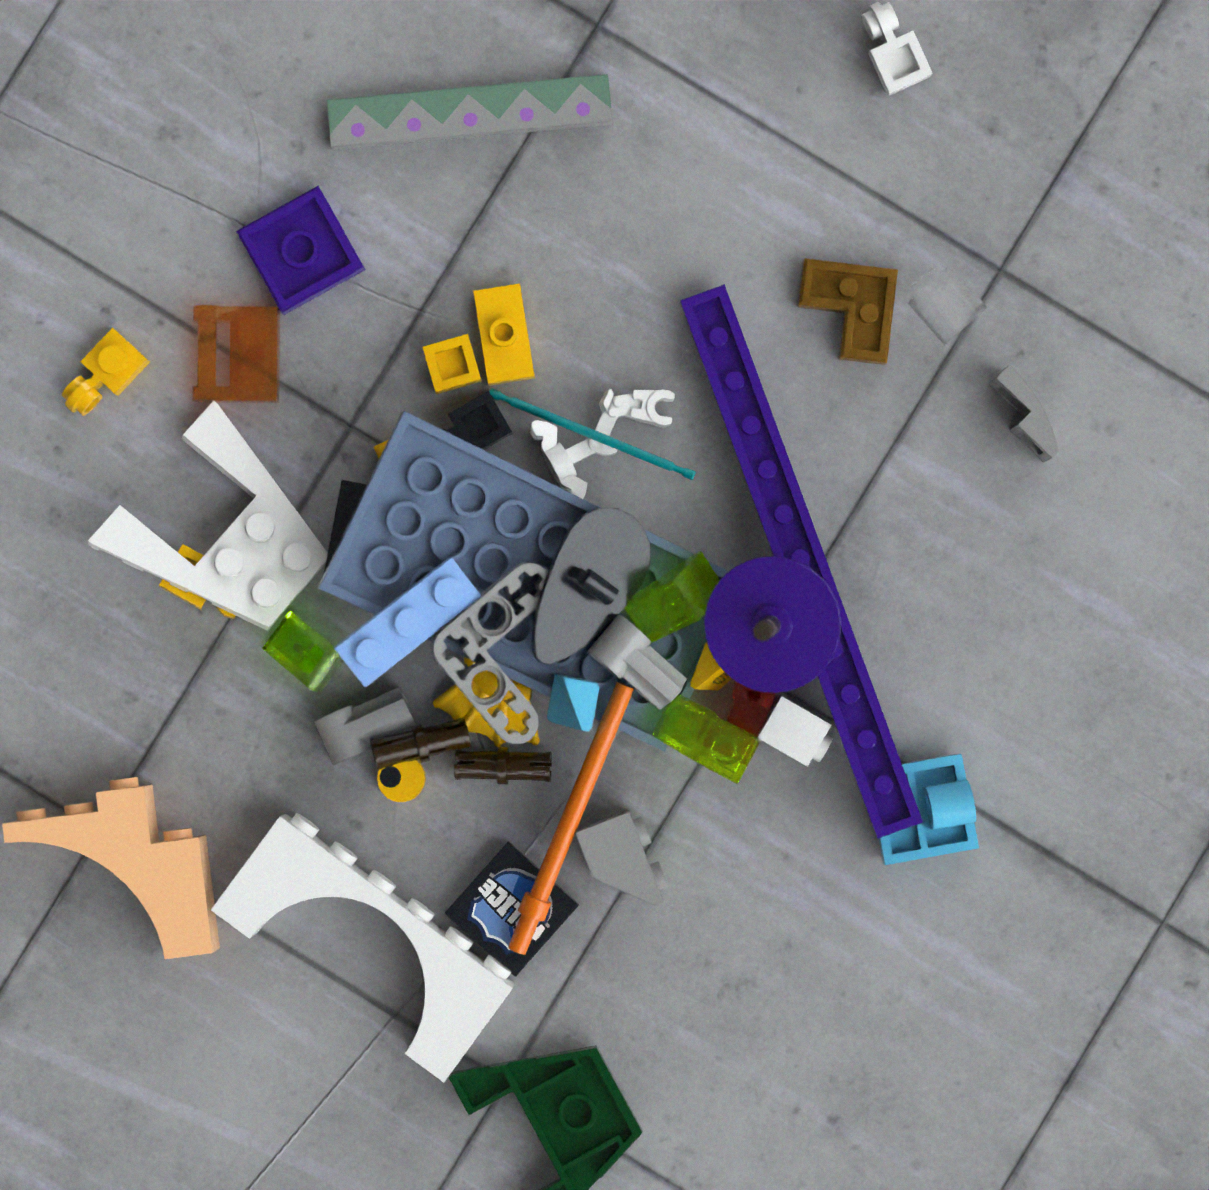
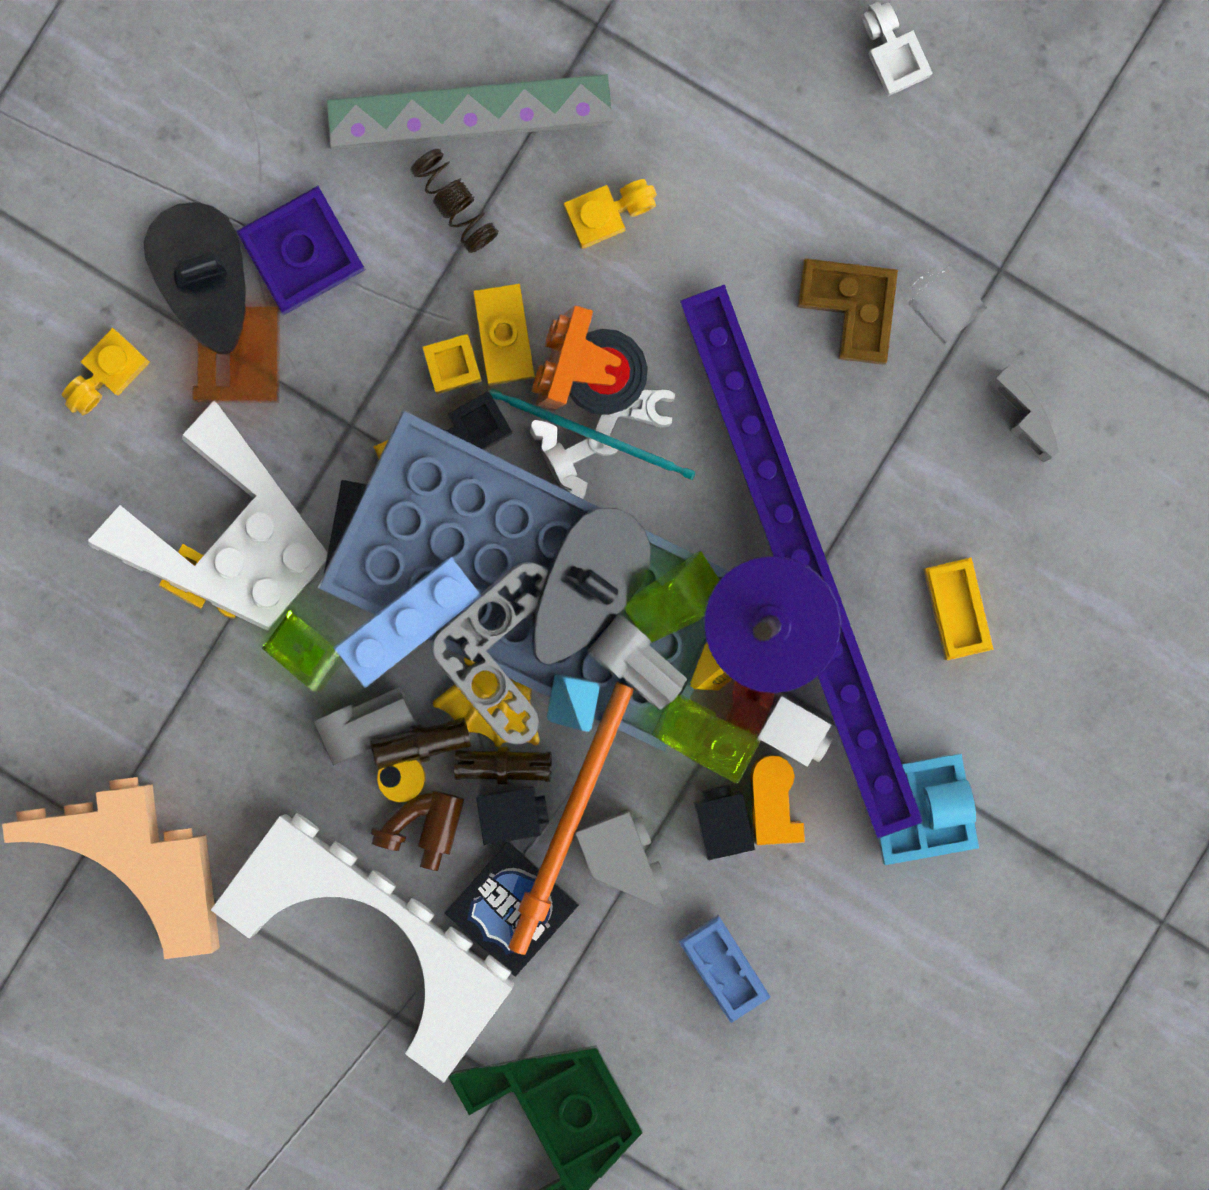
none -> black shield [144,202,246,355]
none -> reddish brown plant [371,790,465,871]
none -> dark brown piece [410,149,499,253]
none -> black brick [476,786,549,845]
none -> plate [532,305,648,415]
none -> yellow plate [564,179,657,249]
none -> medium blue plate [678,915,771,1023]
none -> black brick [694,785,755,861]
none -> light orange leg [750,754,805,845]
none -> yellow tile [923,557,994,661]

